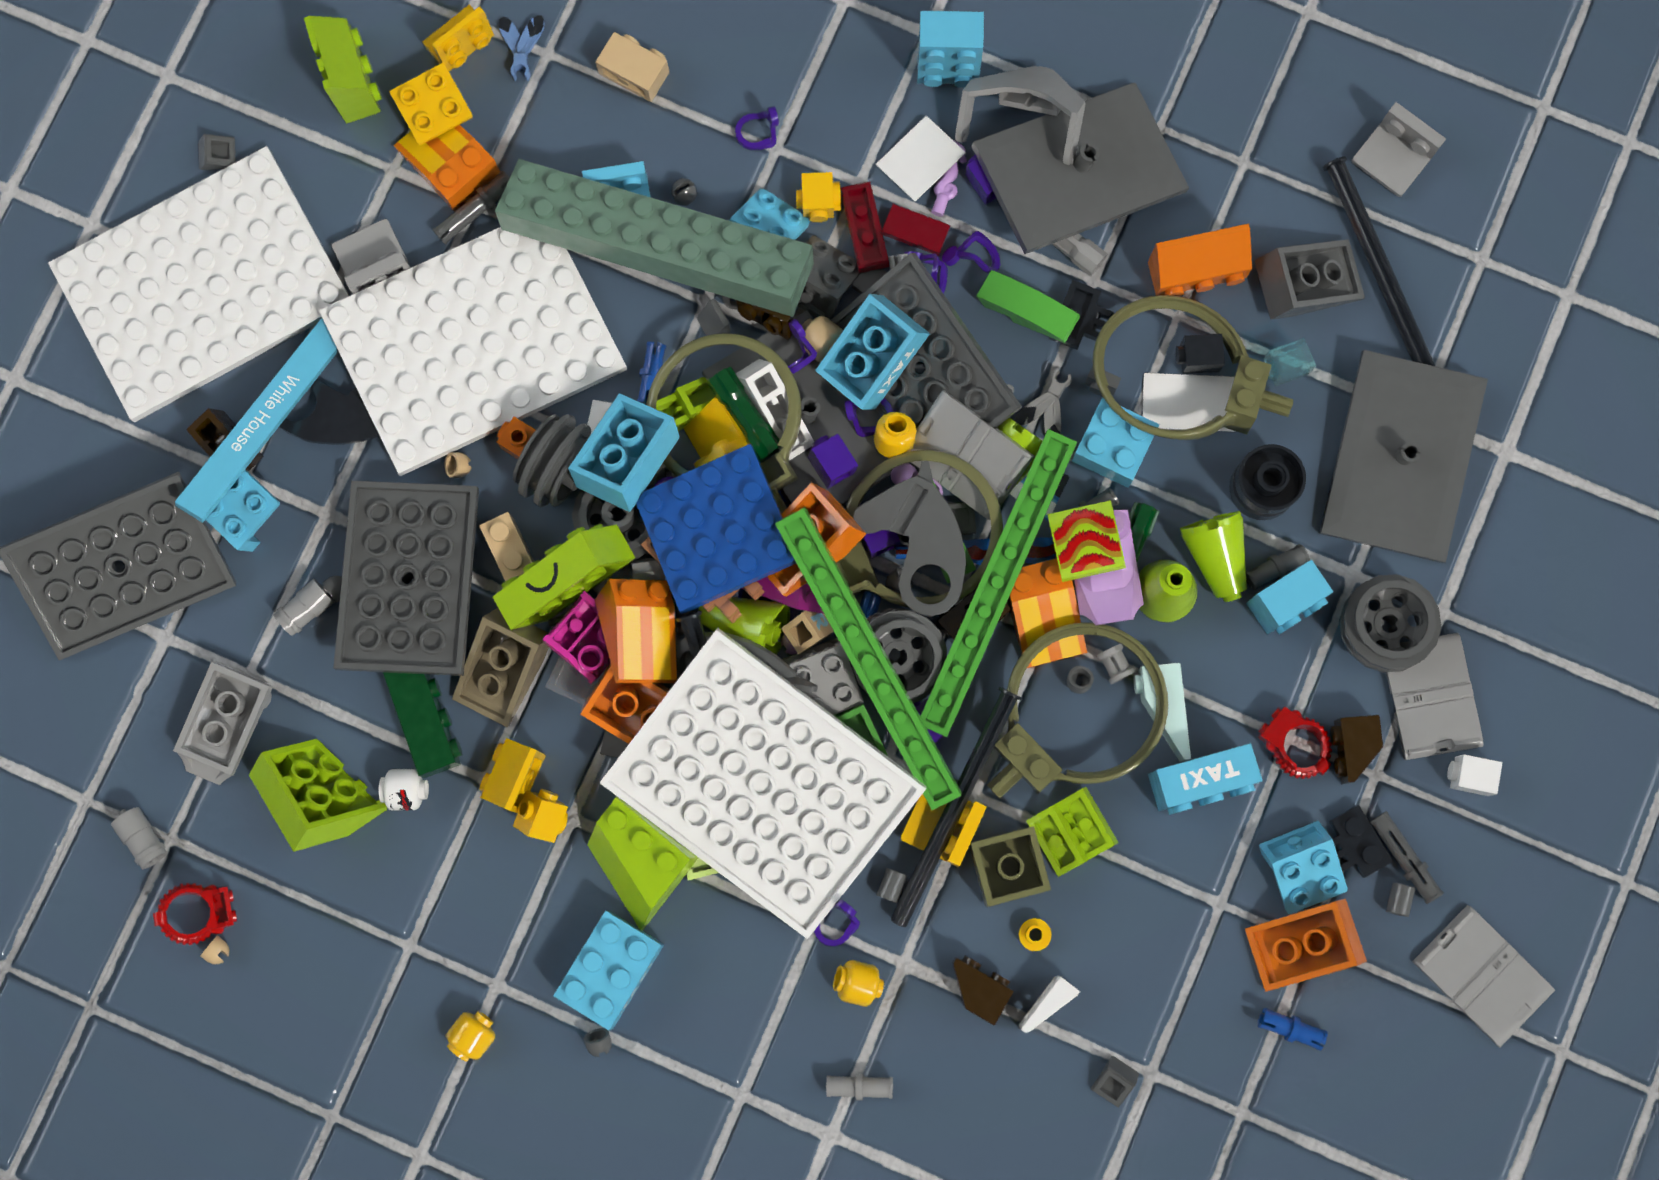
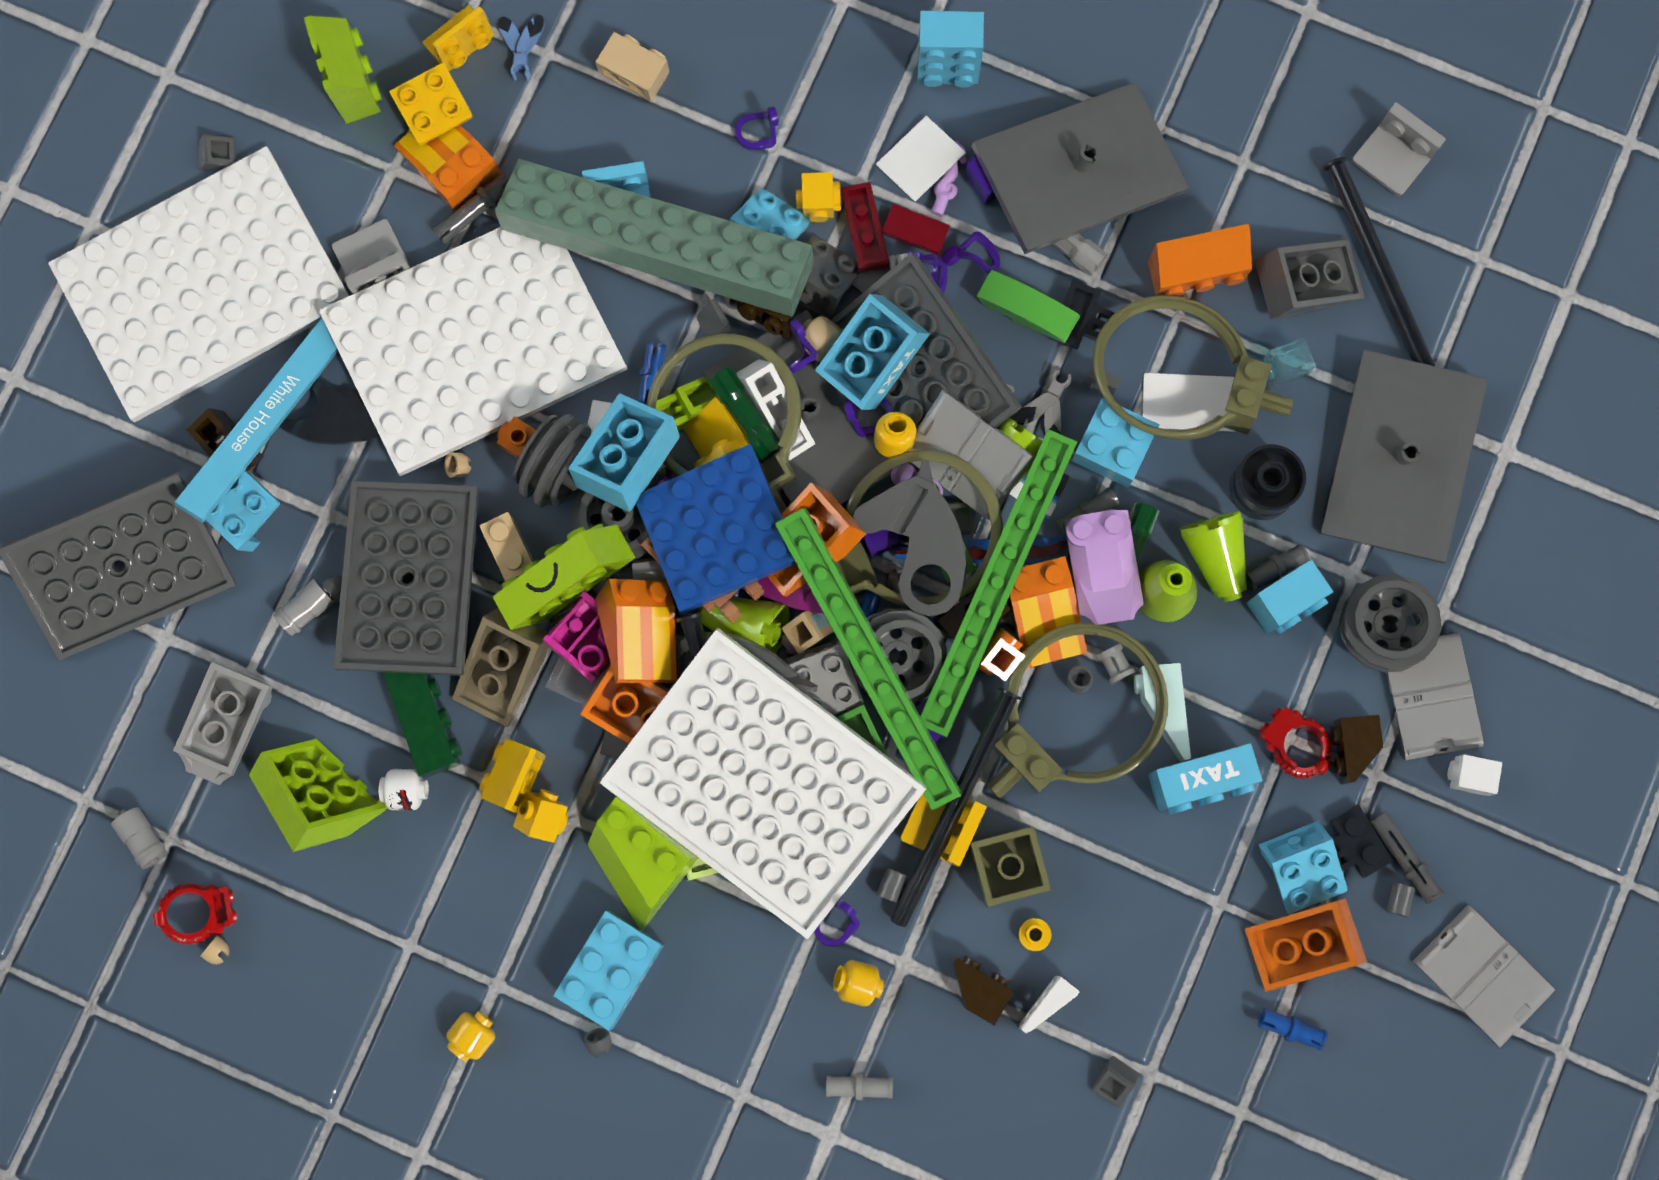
dark grey hinge [672,178,697,205] -> none
dark purple brick [808,434,858,489] -> none
light grey piece [955,66,1085,165] -> none
lime slope [1026,787,1119,877] -> none
slope [1047,500,1126,582] -> none
black brick [1176,333,1225,374] -> none
none -> orange brick [978,628,1025,681]

